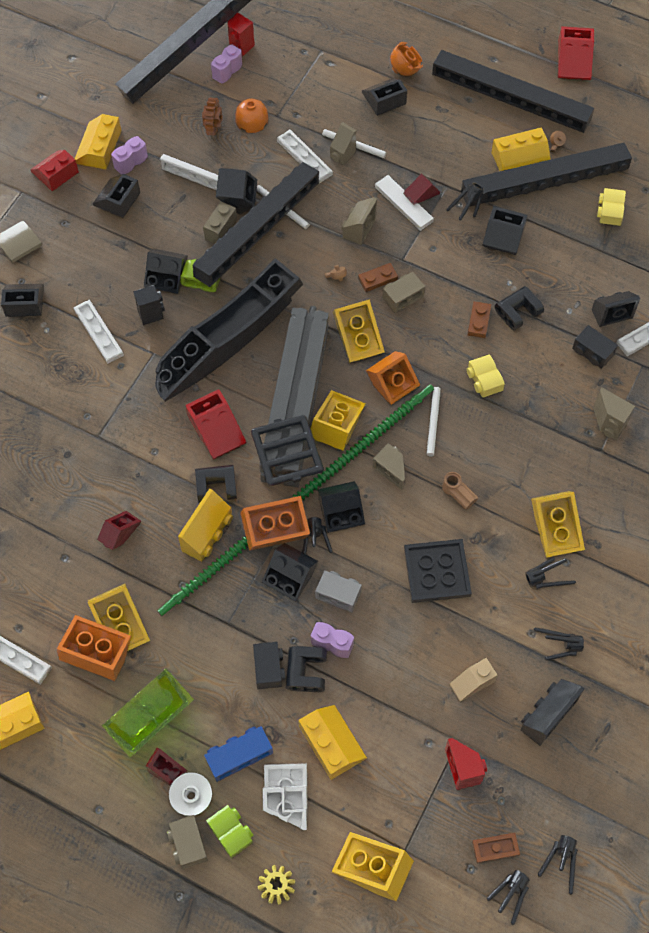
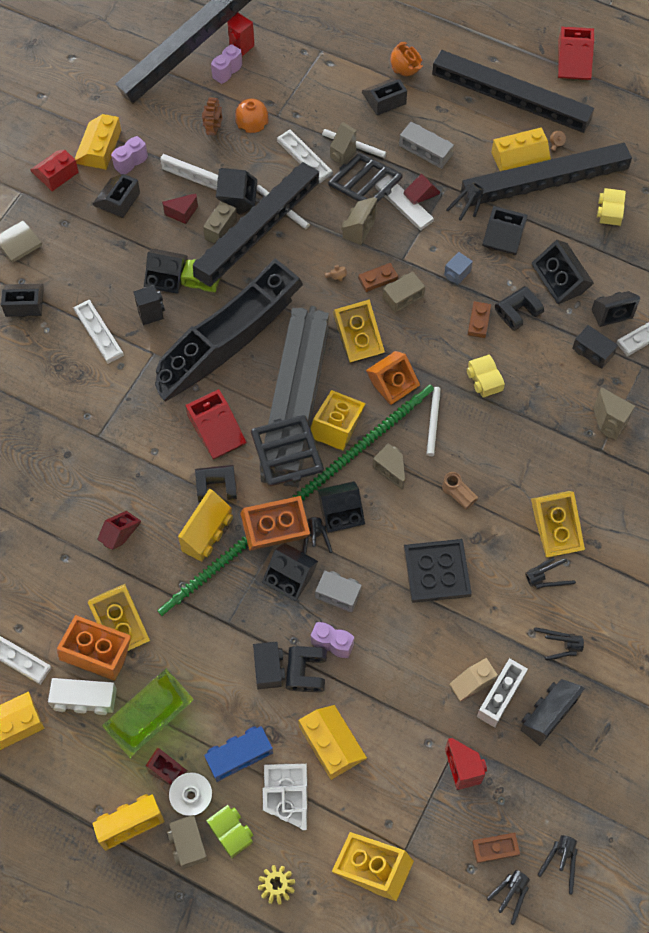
none -> white brick [48,678,117,715]
none -> yellow slope [92,794,165,851]
none -> dark red slope [162,193,198,224]
none -> black bar [328,153,403,203]
none -> light grey brick [399,122,454,169]
none -> sand blue brick [444,252,473,285]
none -> white brick [477,658,528,727]
none -> black slope [531,240,594,304]

